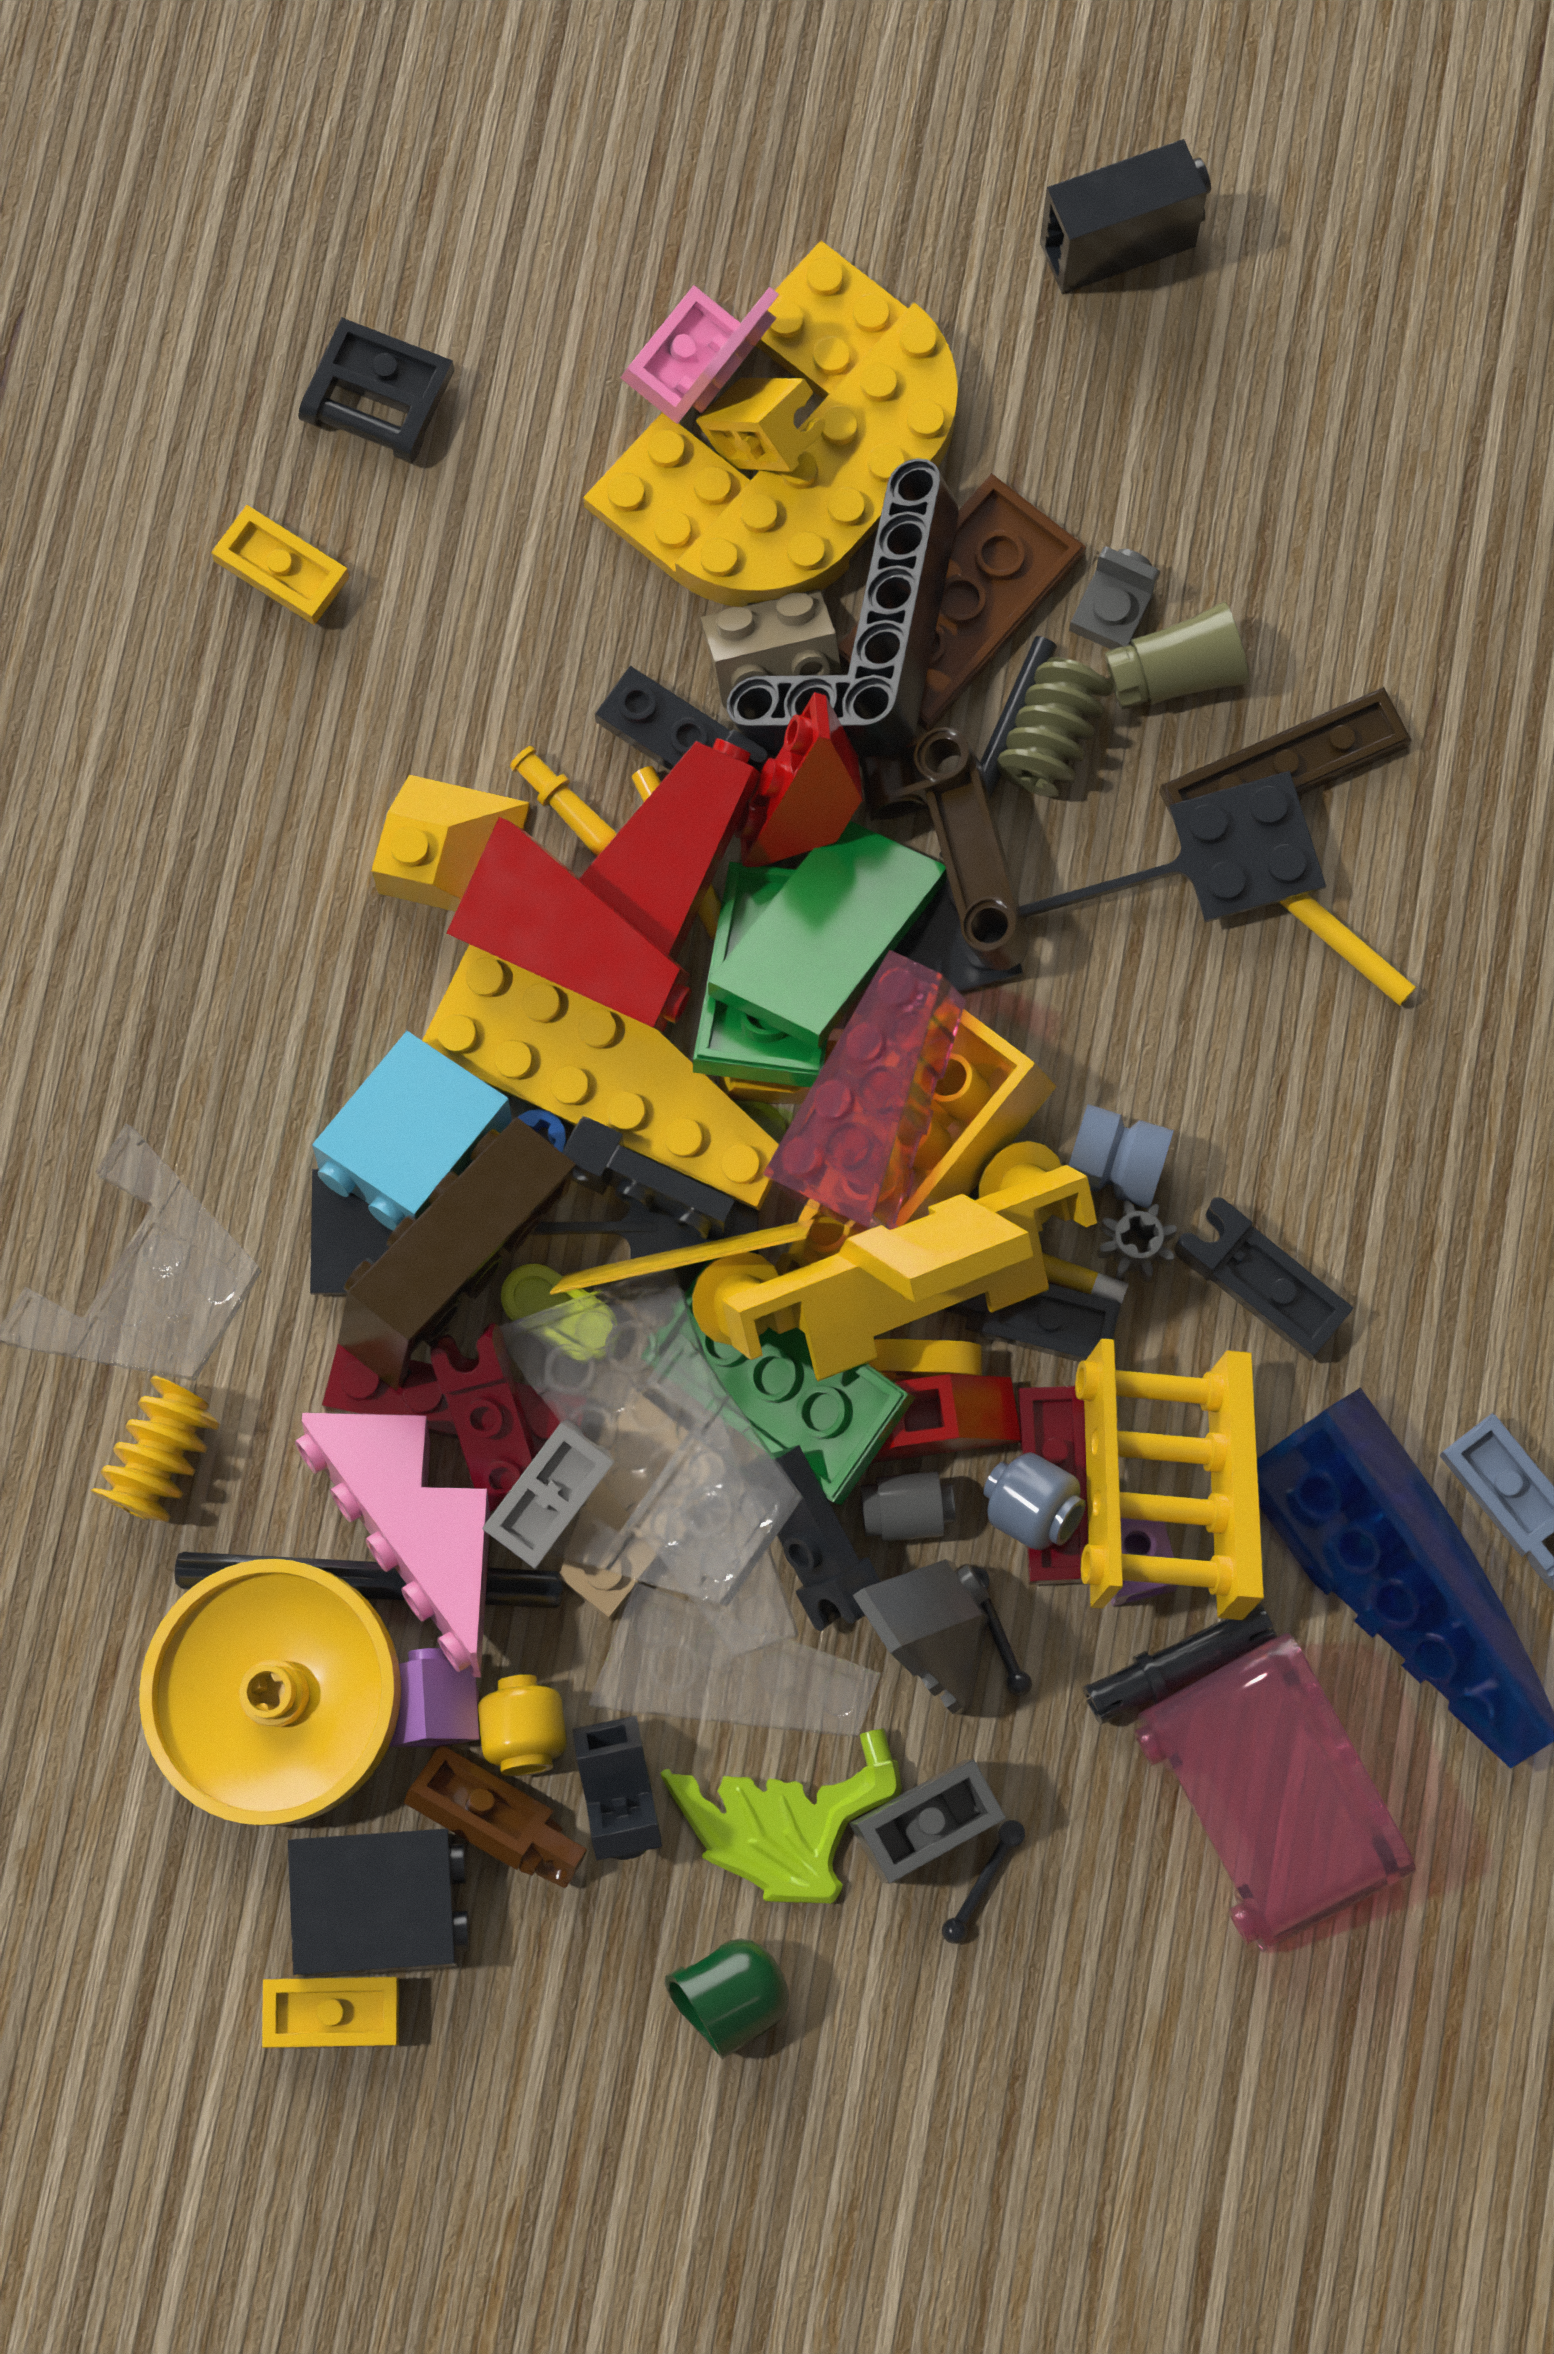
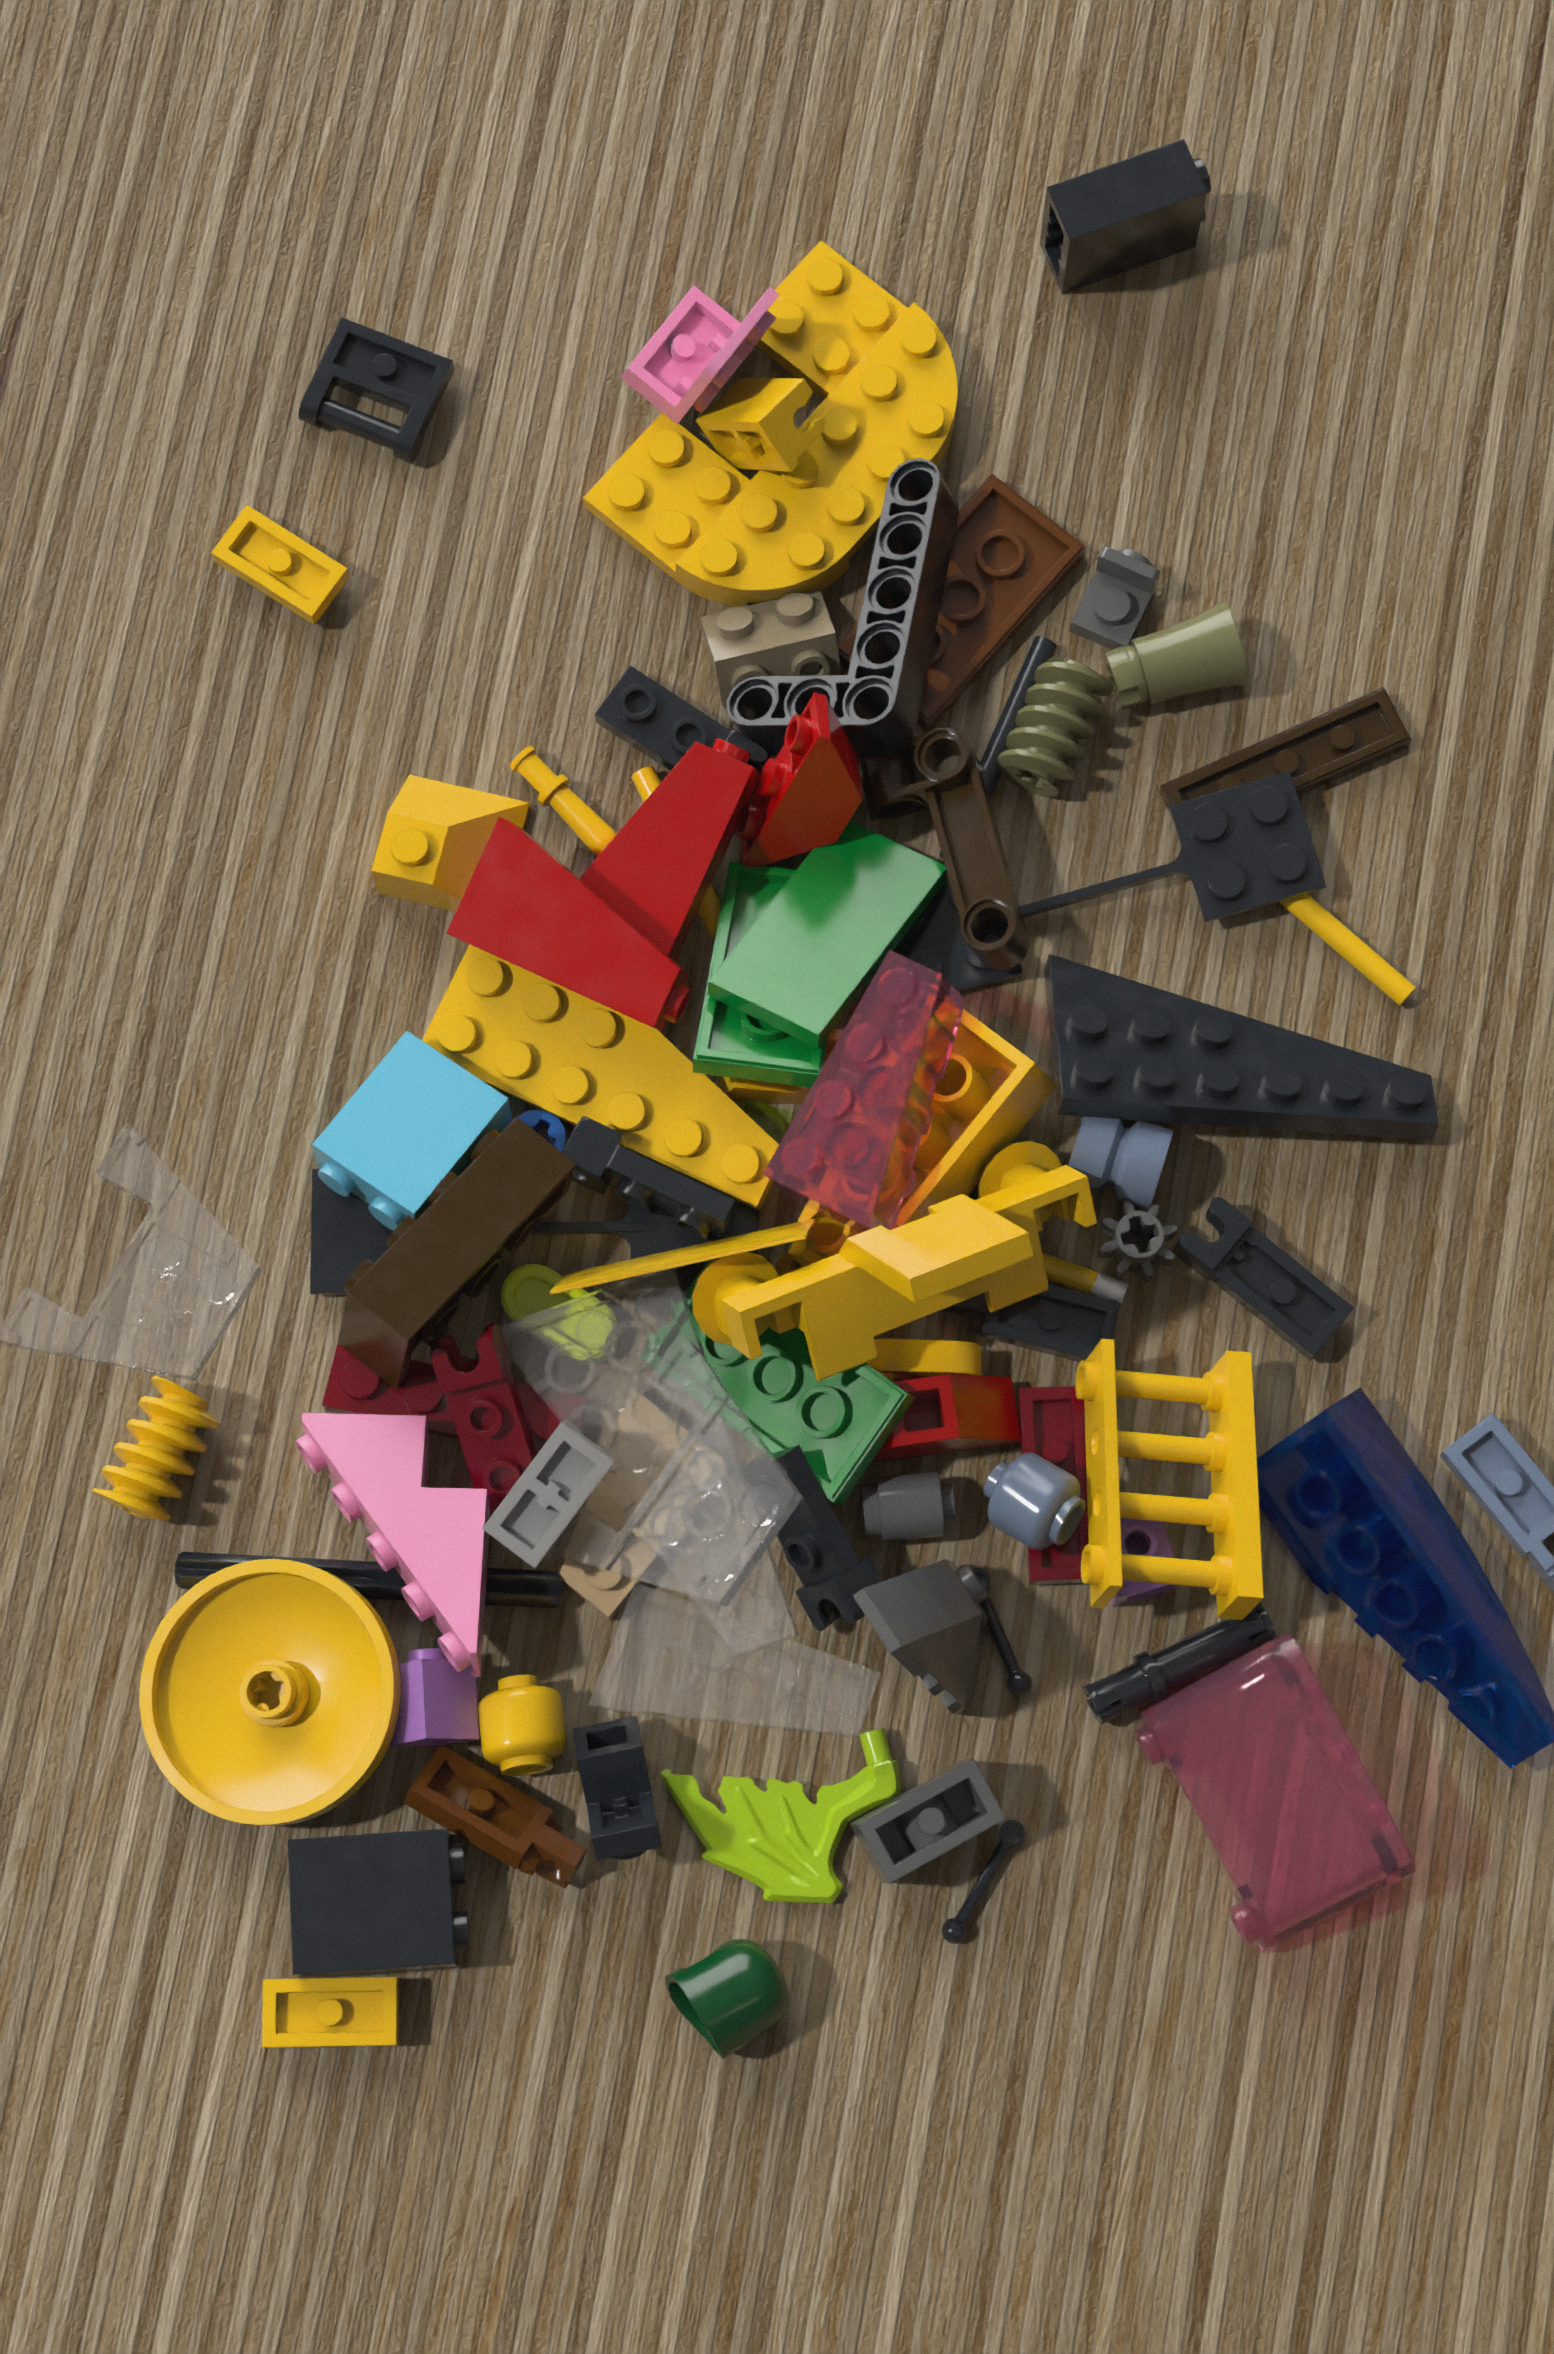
none -> black wing [1044,954,1439,1140]

